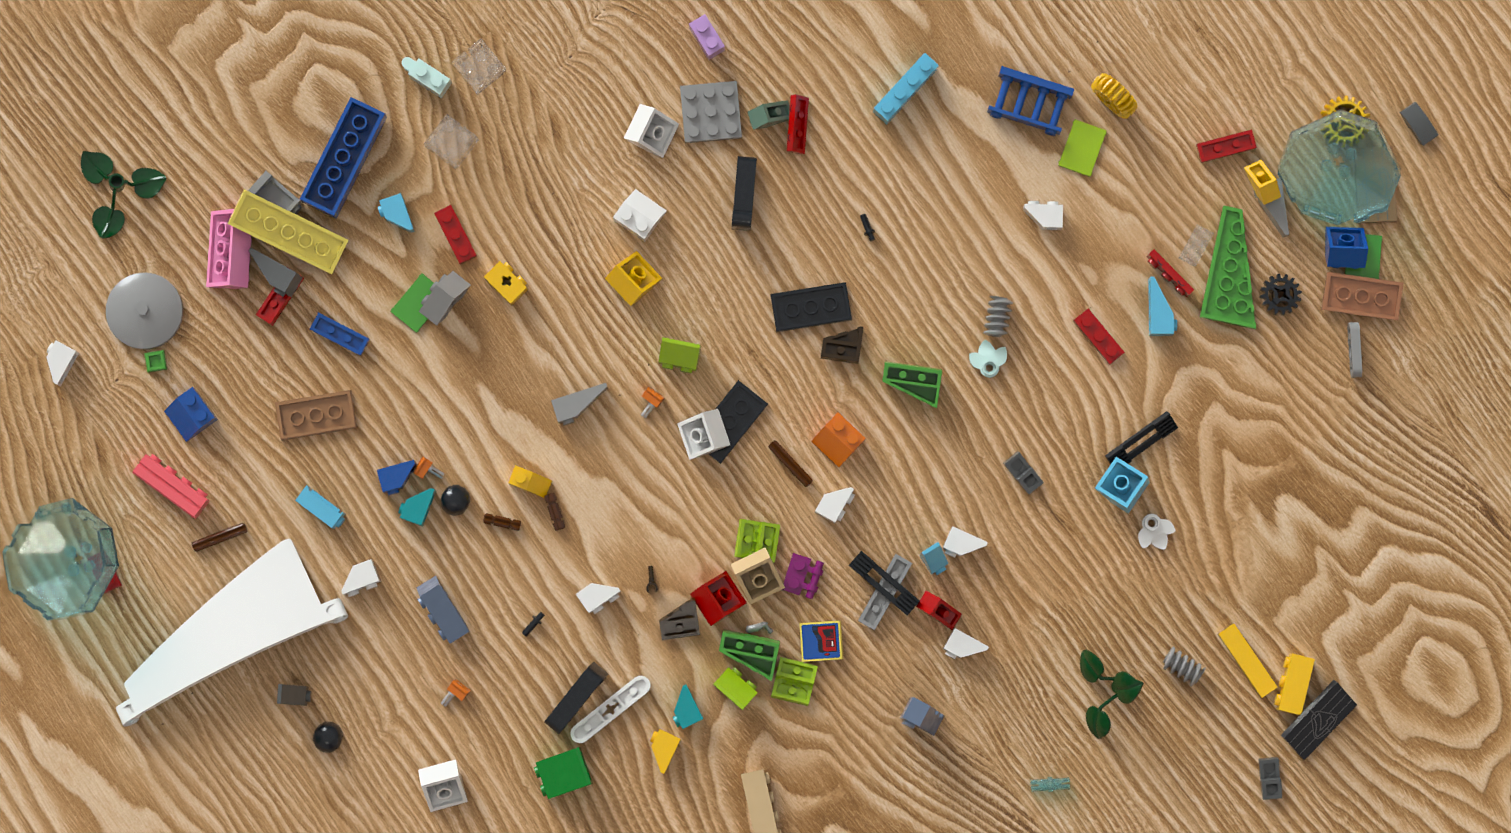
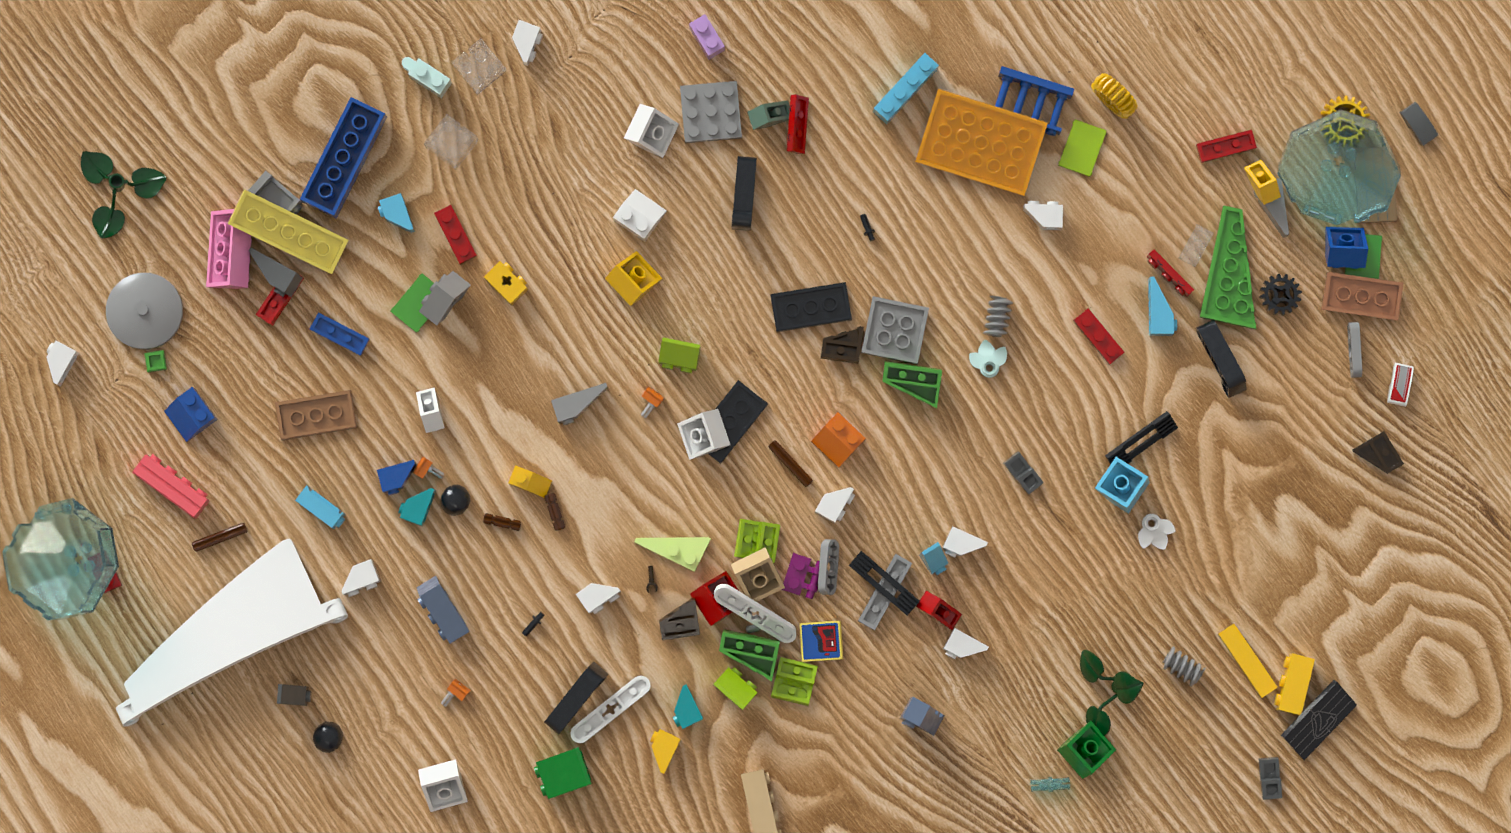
none -> white slope [416,388,445,433]
none -> white slope [512,20,543,66]
none -> yellowish green wing [634,537,711,572]
none -> white piece [714,584,796,643]
none -> light grey beam [818,539,839,595]
none -> light grey plate [861,296,929,364]
none -> light orange plate [915,88,1048,196]
none -> green slope [1057,721,1116,779]
none -> black beam [1196,320,1247,398]
none -> dark brown wing [1352,431,1404,474]
none -> slope [1387,363,1414,407]

